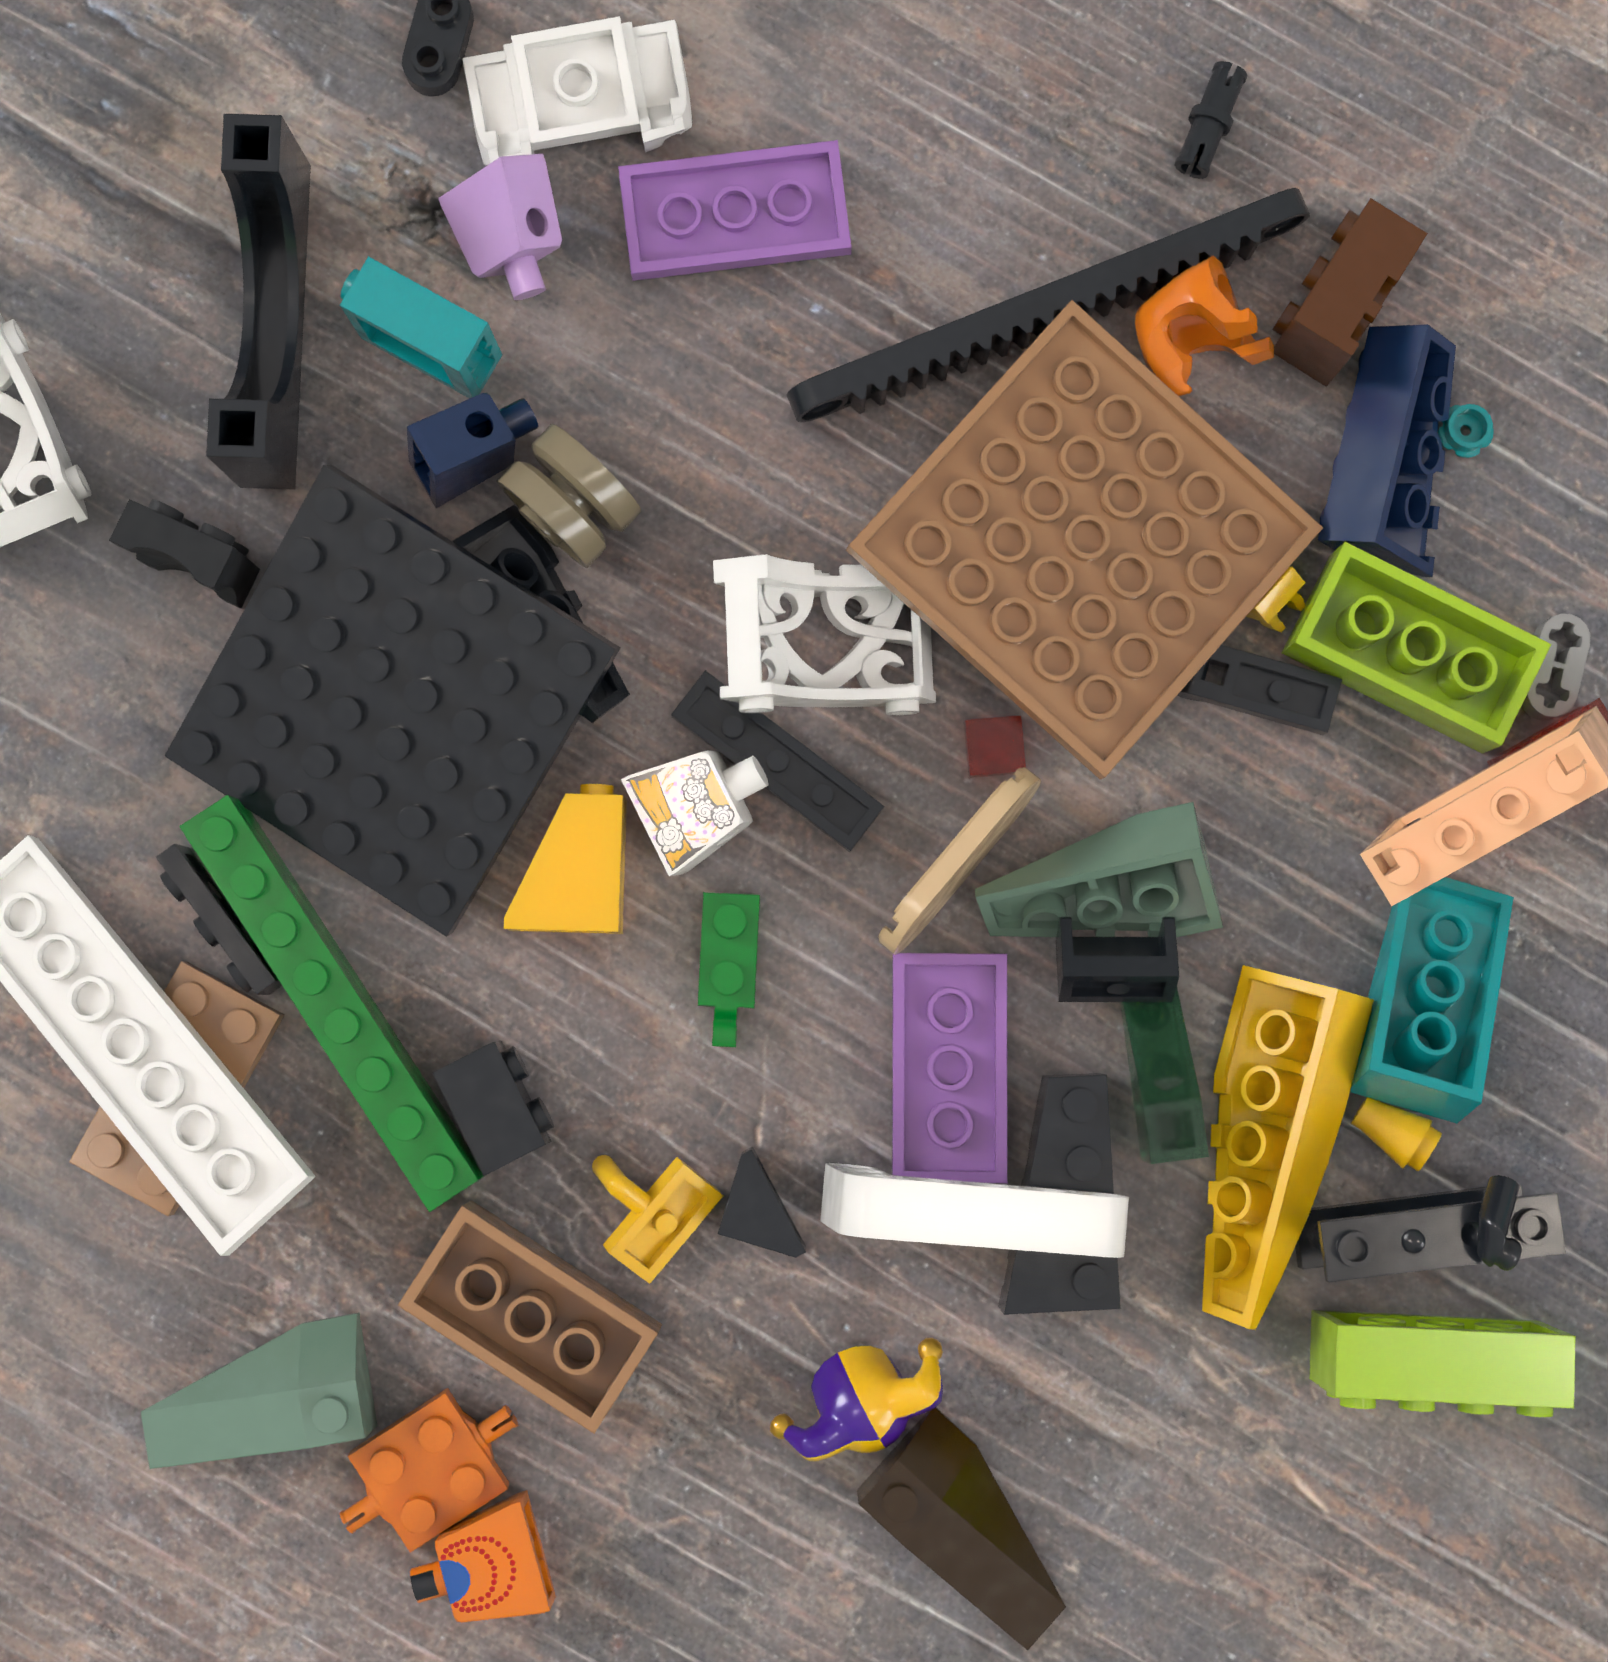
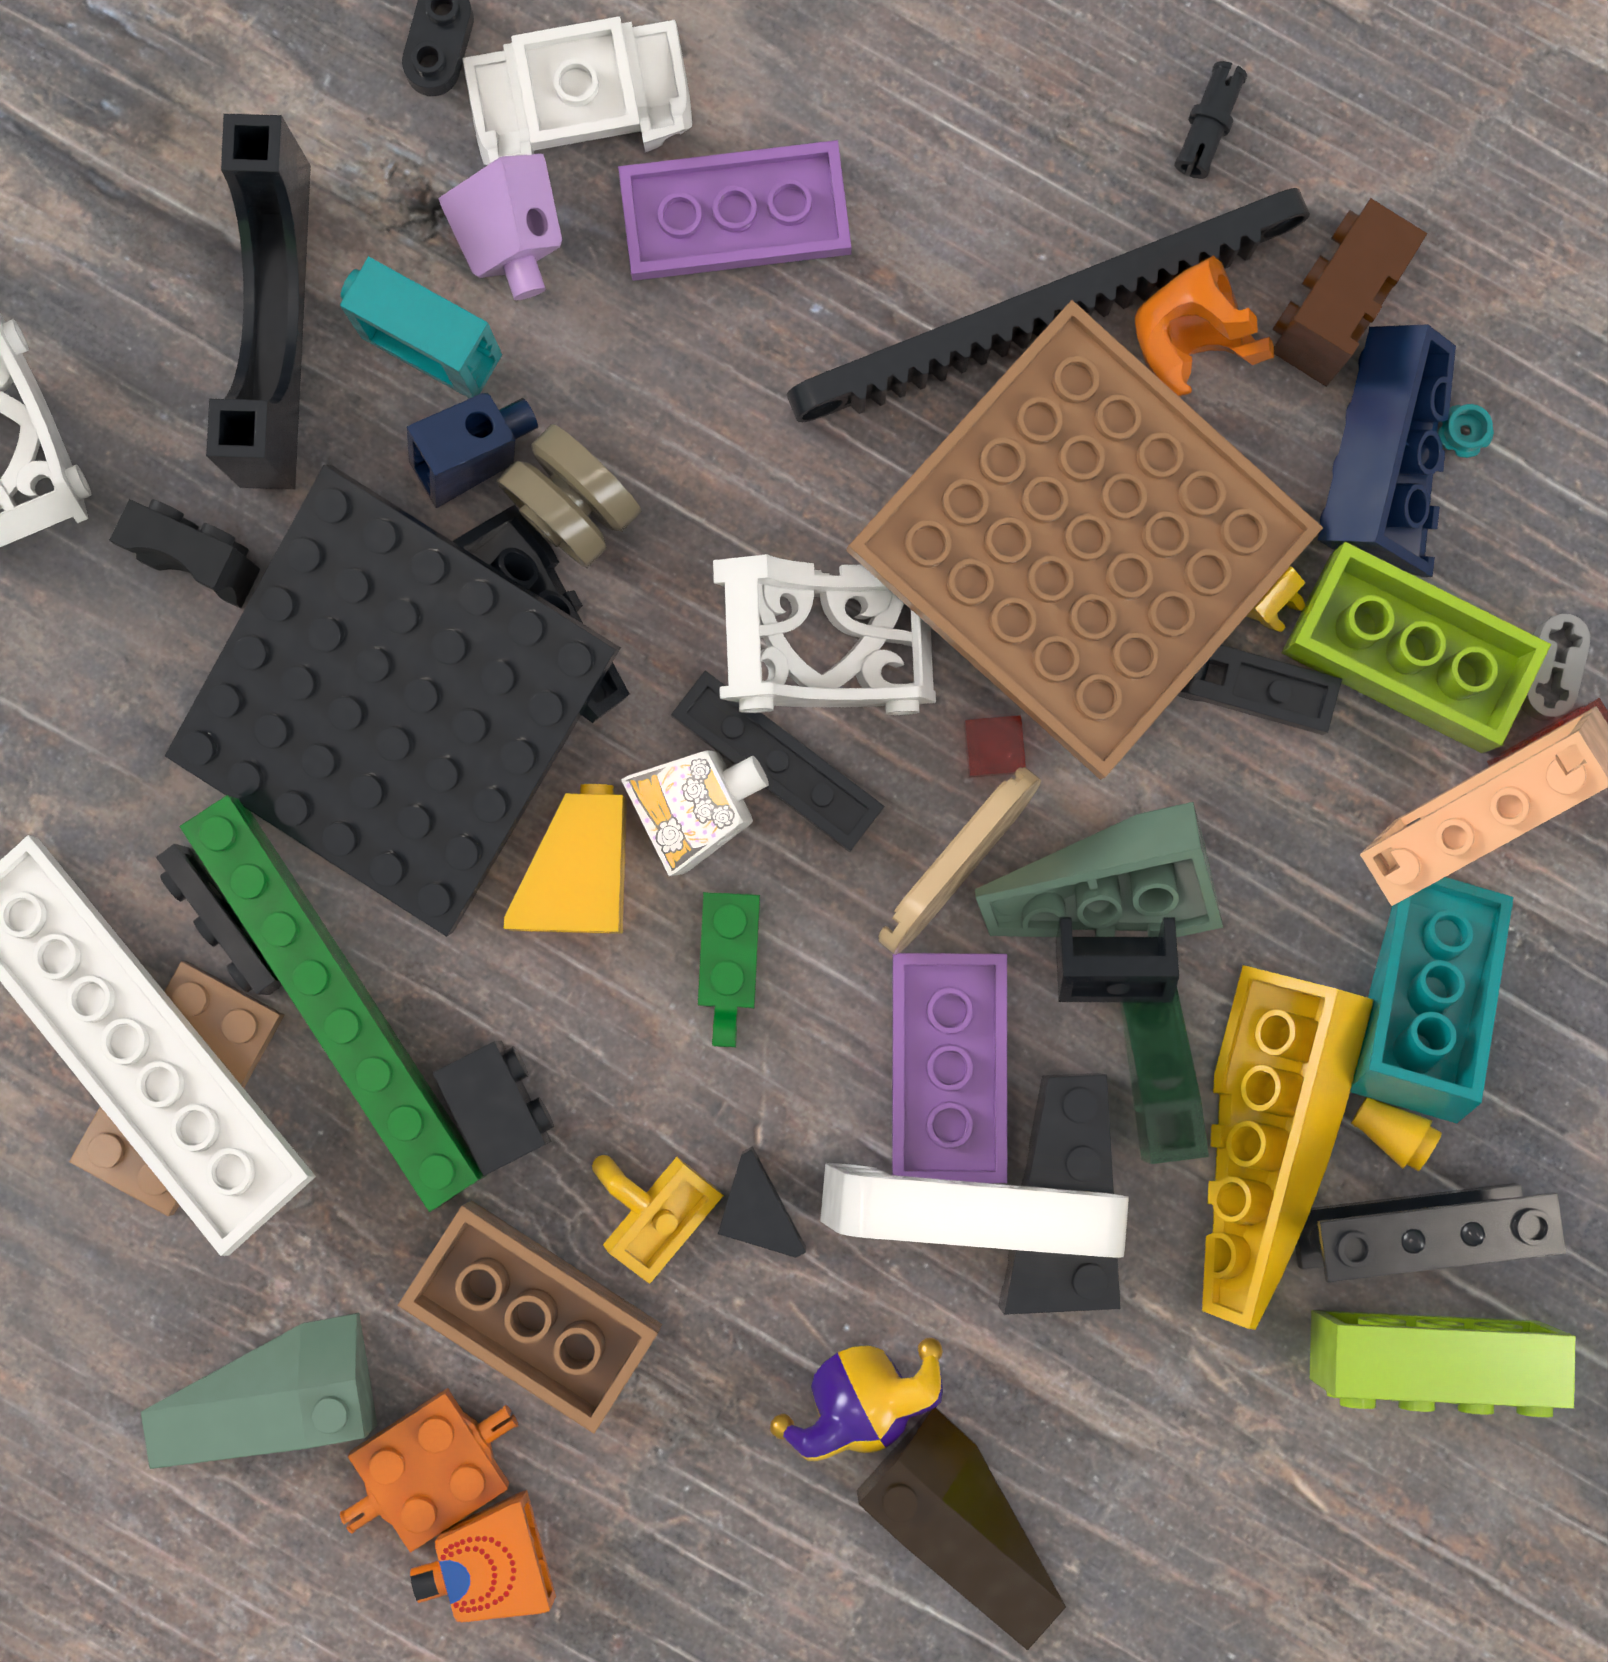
black arm [1477,1175,1522,1271] -> none

